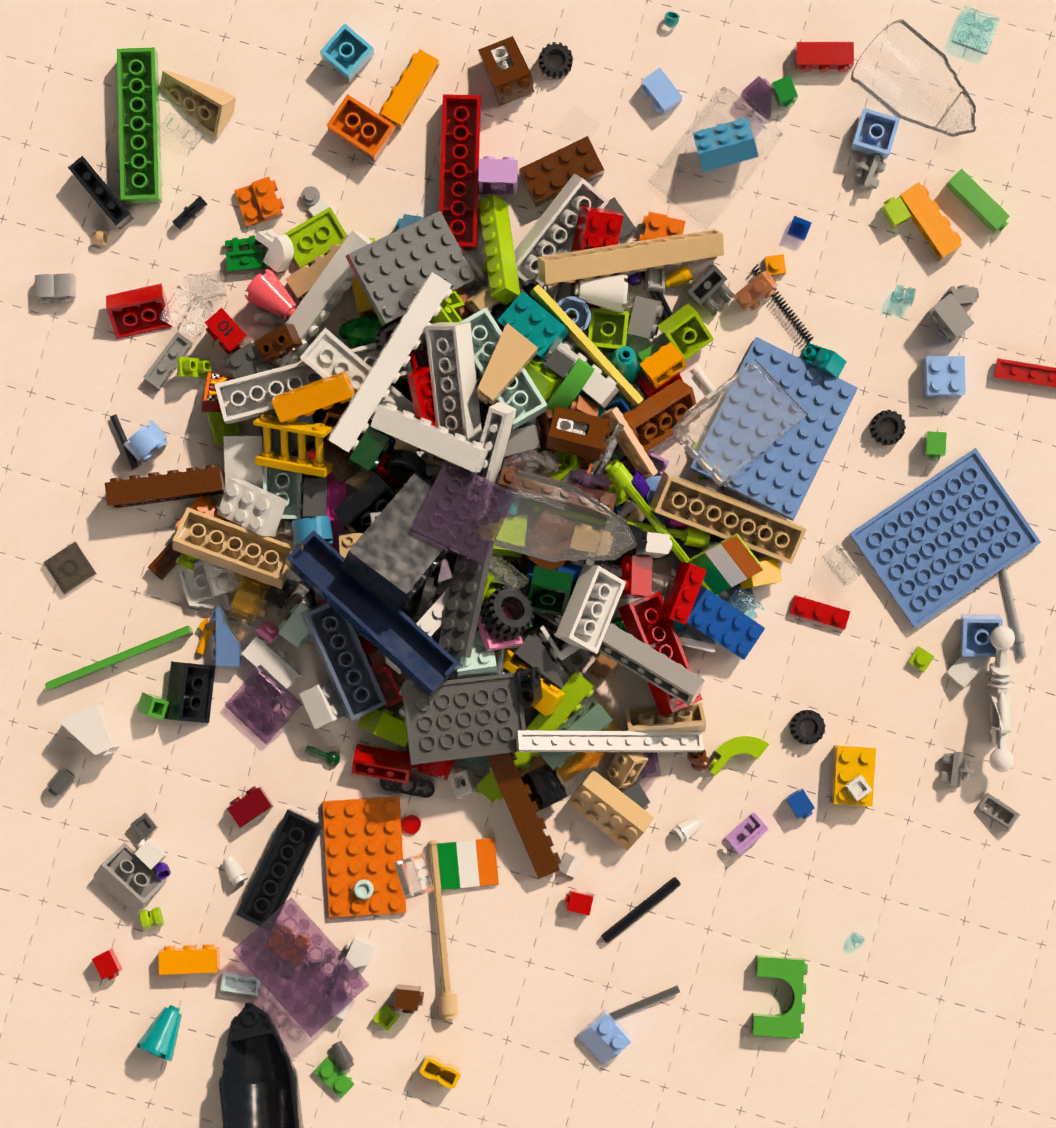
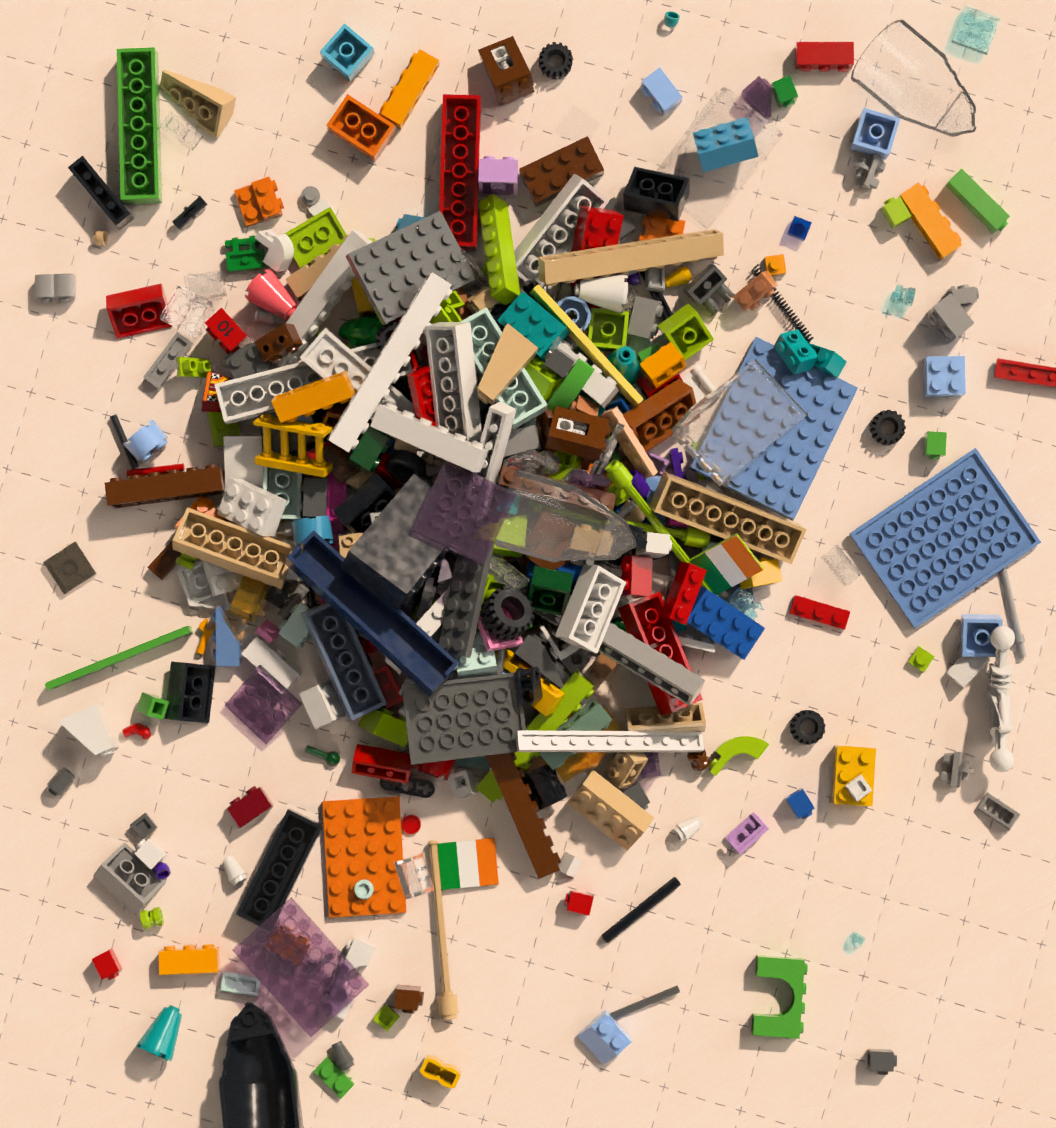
none -> red arm [122,723,151,740]
none -> red bar [126,463,185,477]
none -> black brick [623,166,690,222]
none -> dark purple plate [669,448,687,480]
none -> teal brick [773,329,818,374]
none -> dark grey brick [868,1049,897,1075]

